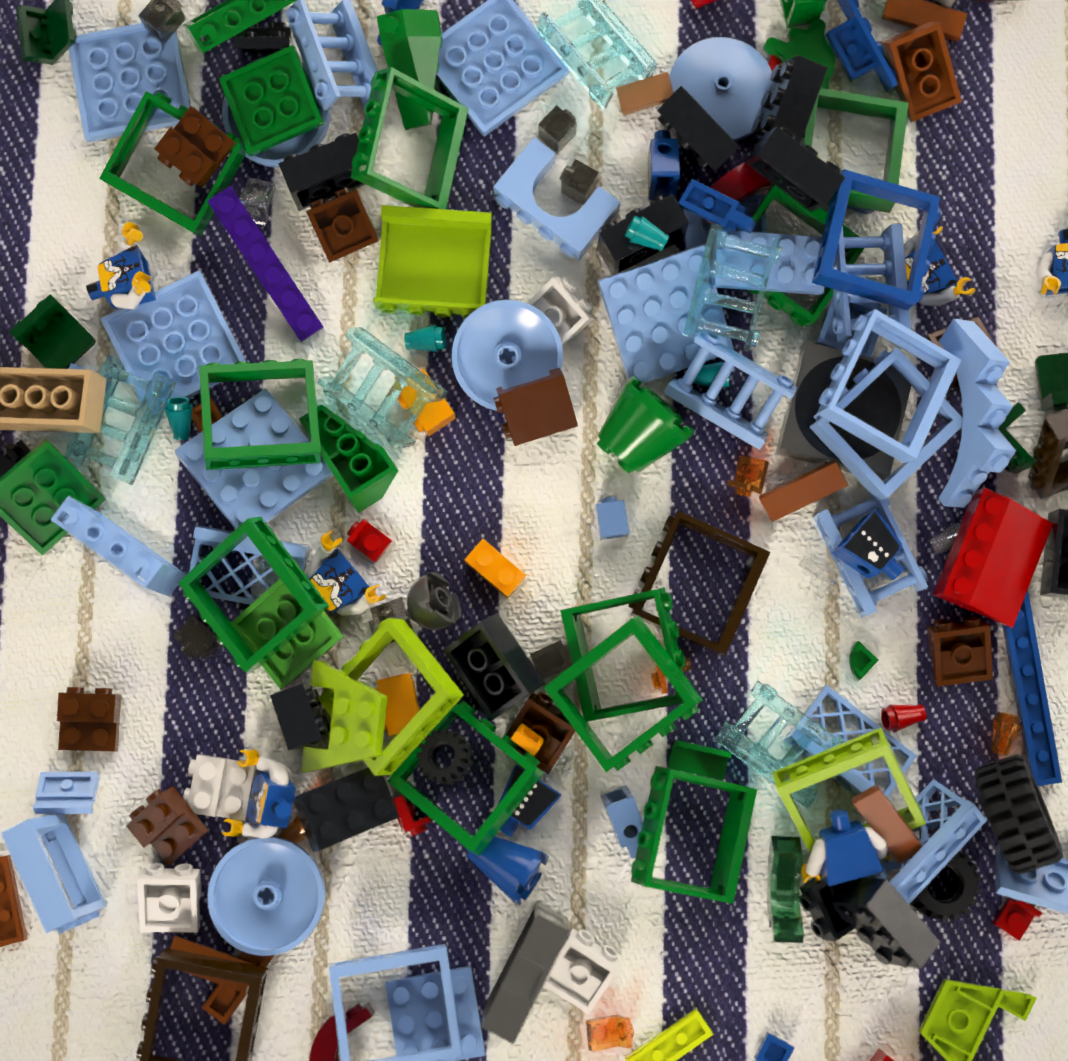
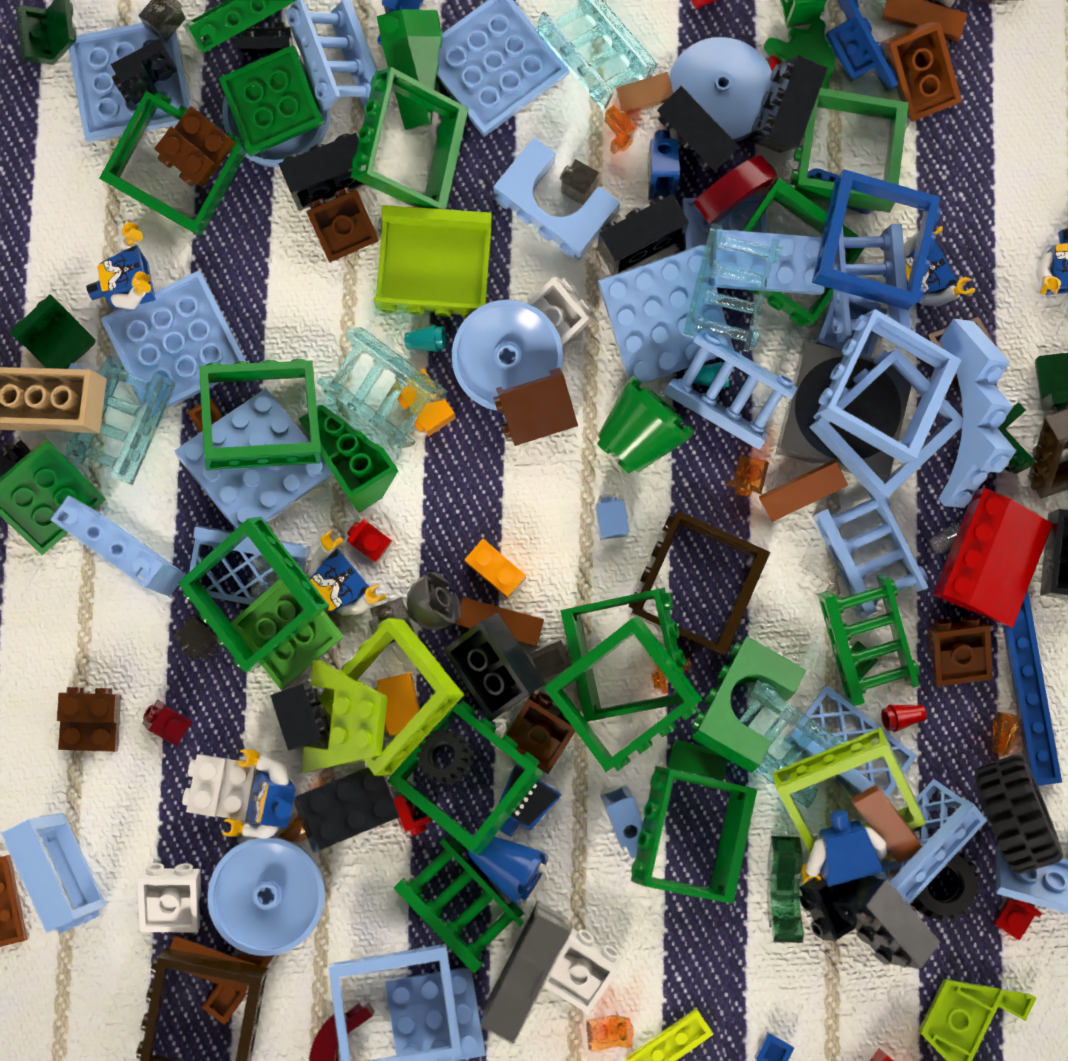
light blue plate [32,772,100,814] -> none
reddish brown plate [126,786,209,866] -> none
teal cone [164,397,193,440] -> none
dark purple plate [207,186,324,342] -> none
clear bracket [239,178,276,225] -> none
light orange tile [511,723,544,756] -> none
clear smoke brick [538,105,577,154] -> none
teal cone [624,215,669,251] -> none
blue hinge [678,179,756,234] -> none
black brick [744,126,845,212] -> none
torso [832,509,905,580] -> none
none -> black plate [110,39,177,105]
none -> dark red bracket [142,700,192,746]
none -> green fence [393,837,524,973]
none -> dark orange tile [455,597,544,647]
none -> clear orange bracket [604,105,635,155]
none -> arch [691,636,806,773]
none -> green fence [817,574,920,706]

